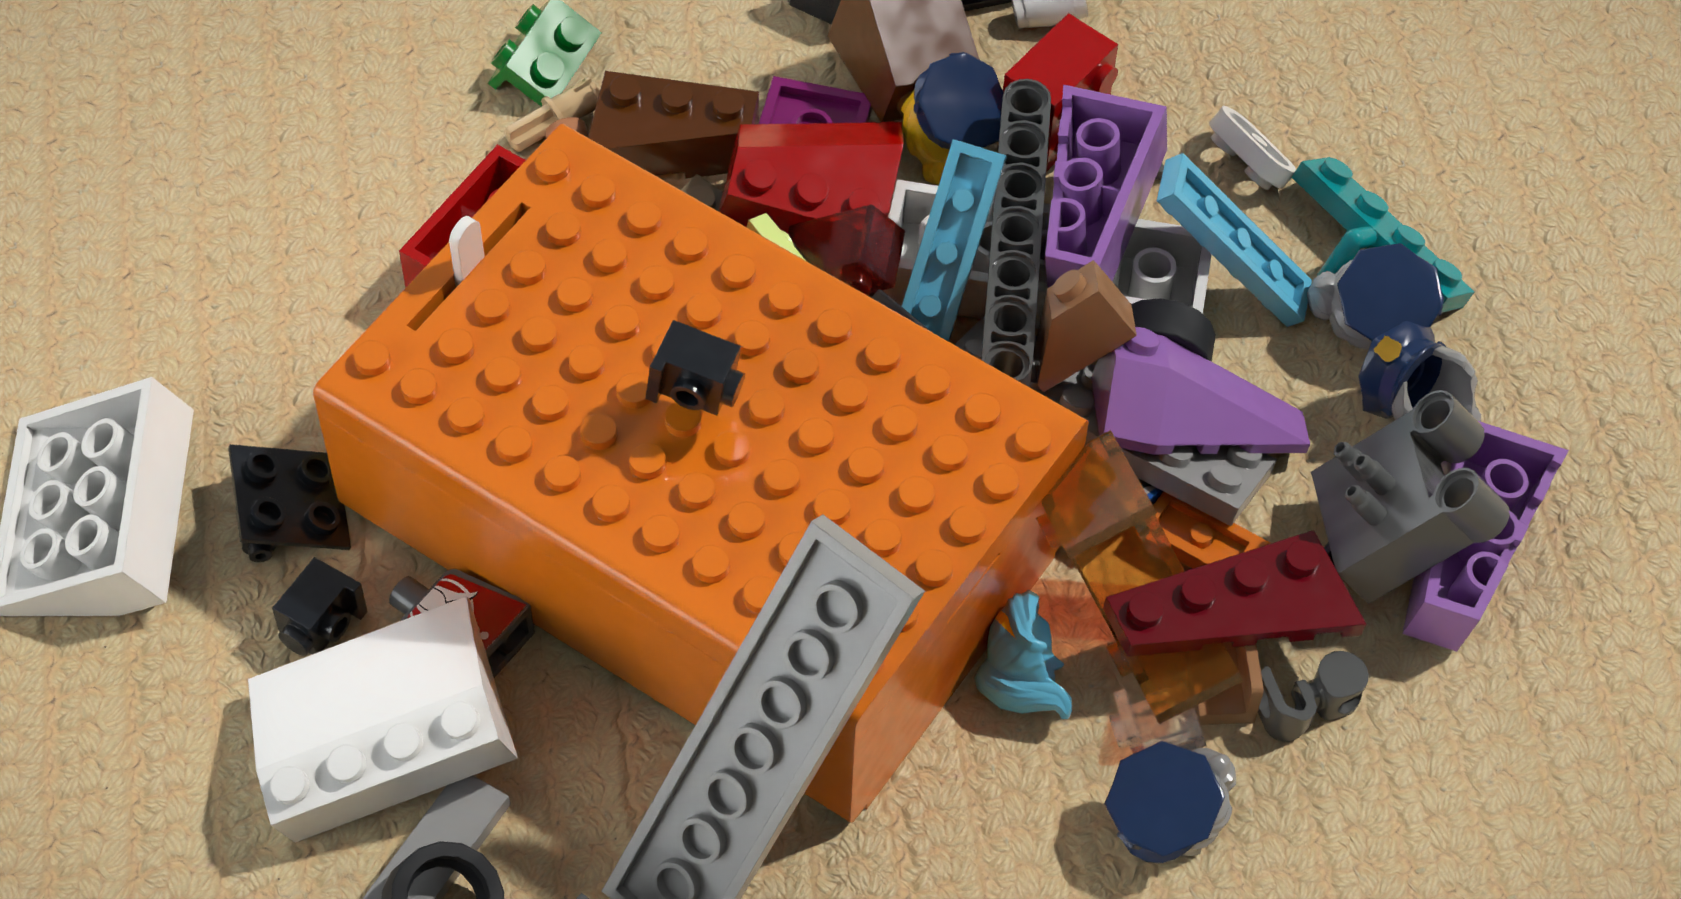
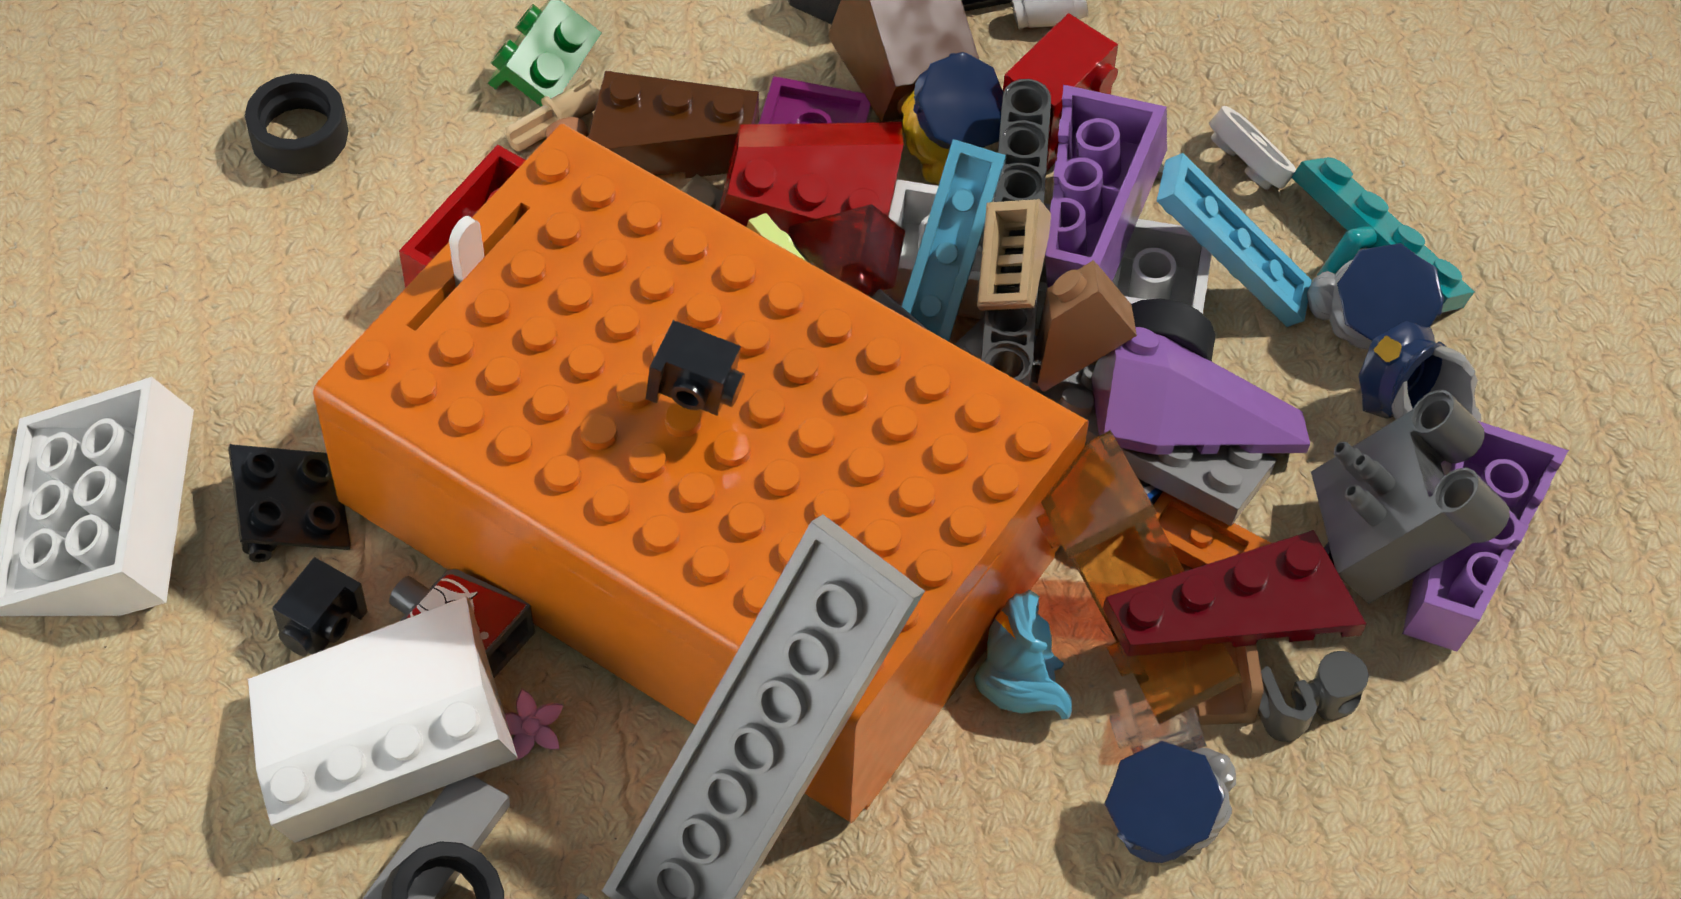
none -> black tyre [244,73,349,174]
none -> bright pink plant [504,688,563,760]
none -> tan slope [977,199,1051,311]

